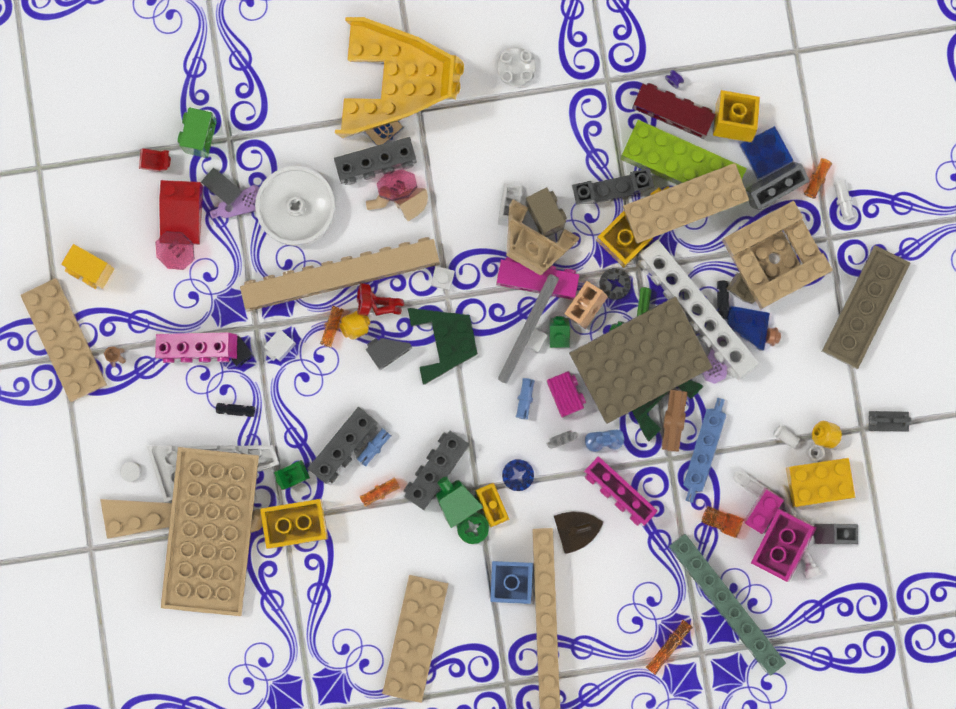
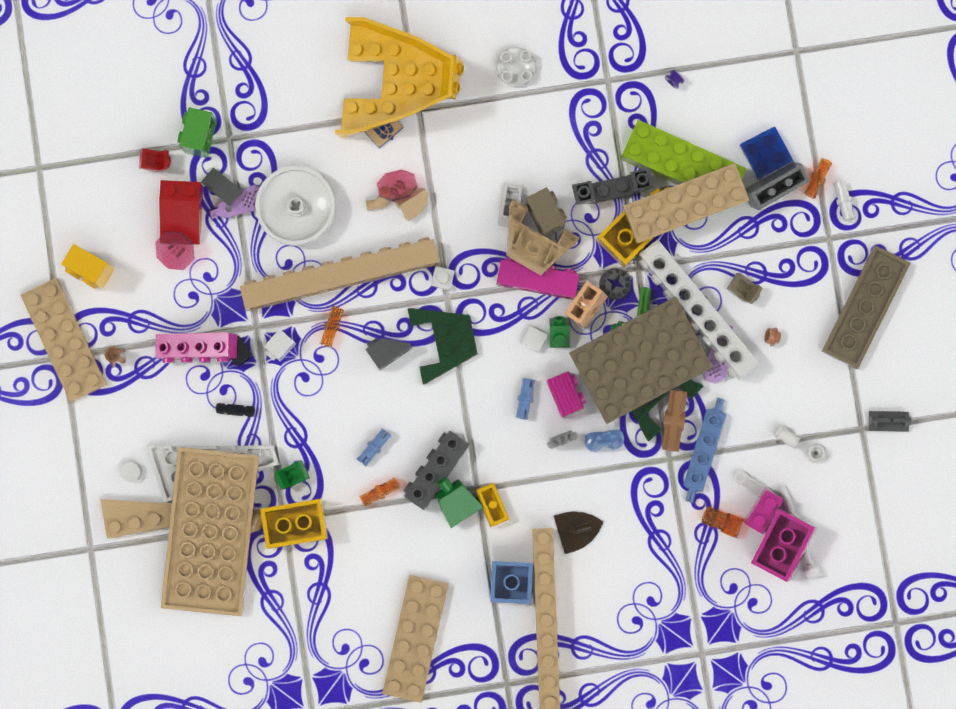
dark grey brick [307,406,378,484] -> none
dark grey brick [334,137,417,185] -> none
yellow head [339,311,370,340] -> none
red piece [356,283,404,316] -> none
green gear [457,512,489,544] -> none
light grey axle [498,274,559,383] -> none
clear blue gear [502,459,534,491] -> none
dark pink brick [584,456,658,526] -> none
dark red brick [632,83,716,140] -> none
clear orange pin [646,620,693,675] -> none
sand green brick [668,534,787,676] -> none
yellow brick [713,90,760,143] -> none
black axle [717,280,730,320] -> none
tan piece [722,201,833,310] -> none
clear blue wing [727,306,770,351] -> none
yellow brick [786,458,856,507] -> none
yellow head [812,421,842,449] -> none
dark grey slope [814,524,858,544] -> none

